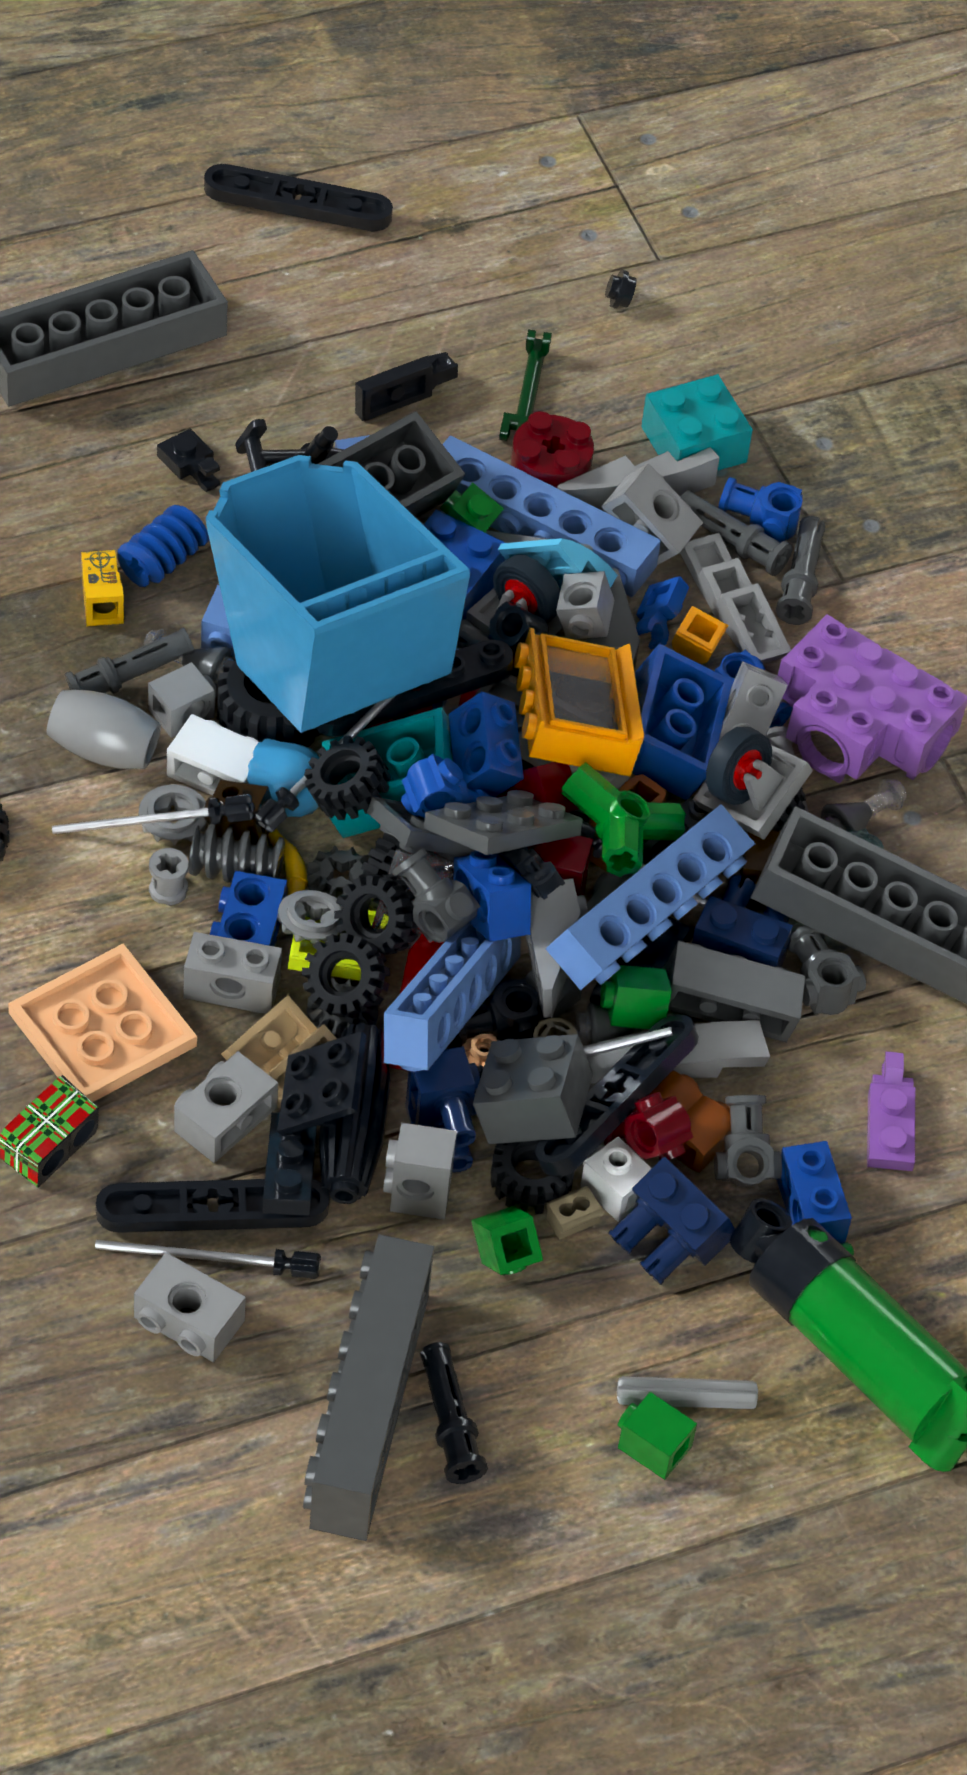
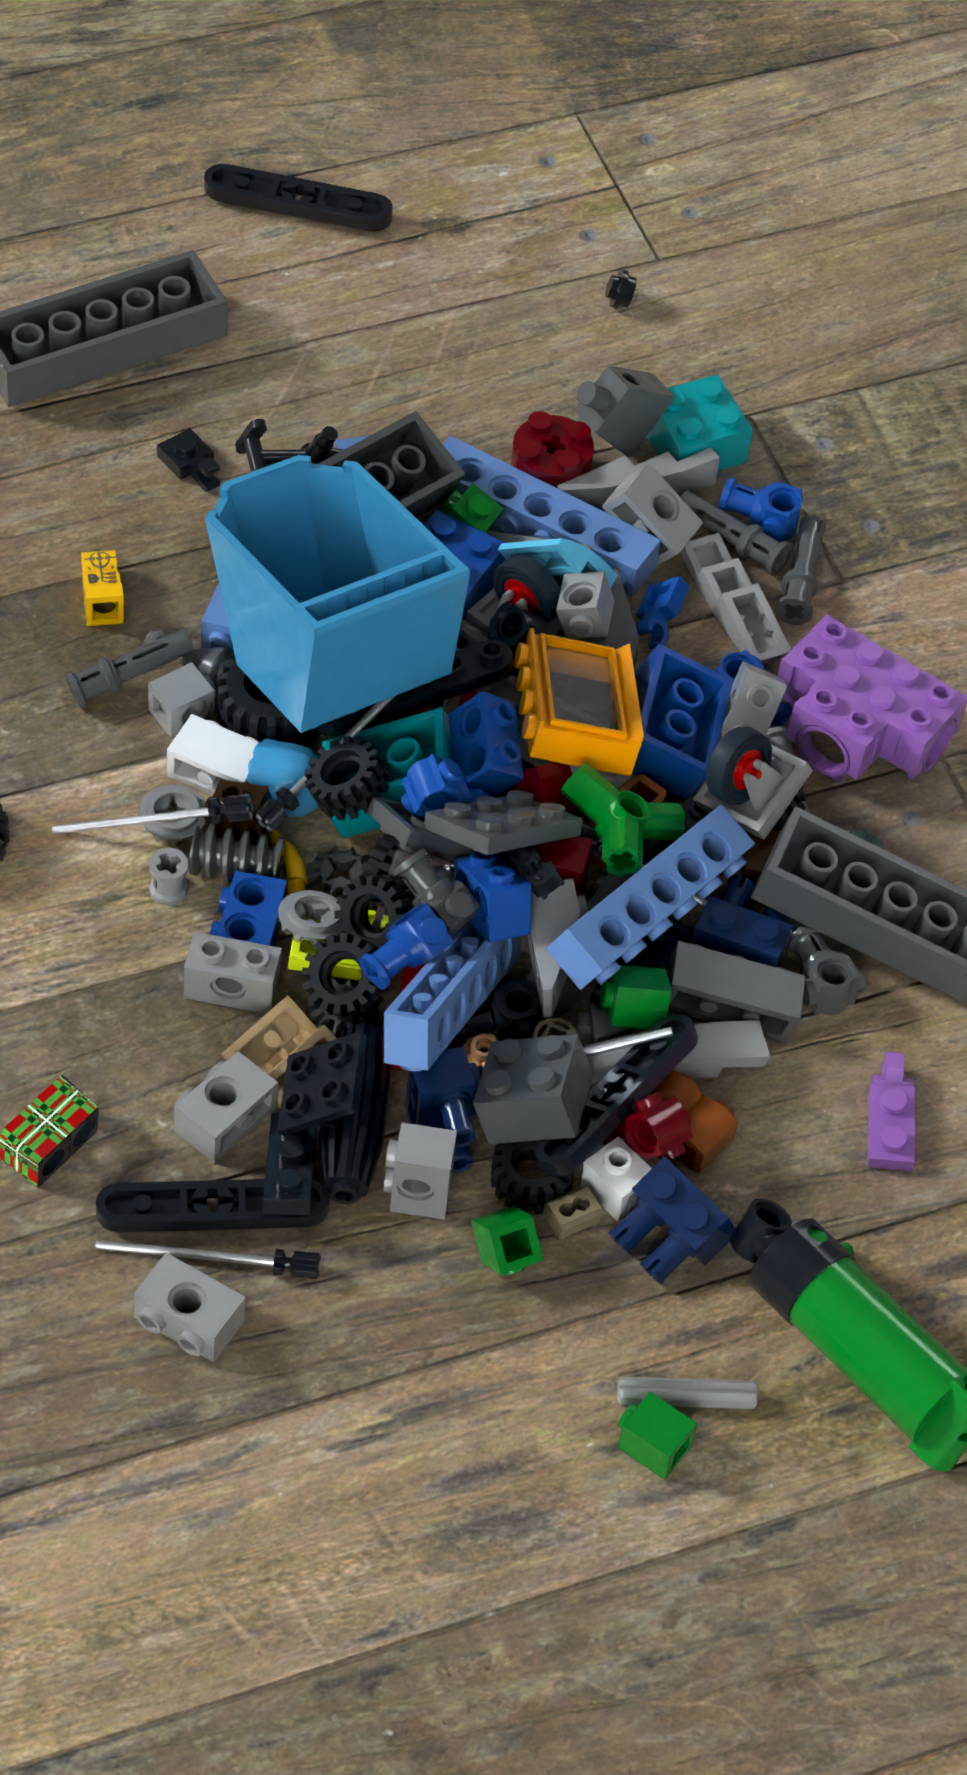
light nougat plate [8,943,197,1103] -> none
light grey piece [47,690,161,769] -> none
blue piece [117,505,209,587] -> none
dark grey brick [303,1234,434,1541] -> none
black hinge [355,352,458,421] -> none
black pin [420,1342,488,1484] -> none
dark green hinge [499,329,552,441] -> none
light orange brick [672,606,729,665] -> none
dark grey connector [714,1095,782,1187] -> none
blue brick [776,1141,852,1243] -> none
piece [821,779,907,837] -> none
none -> blue connector [358,902,454,990]
none -> dark grey torso [577,366,675,458]

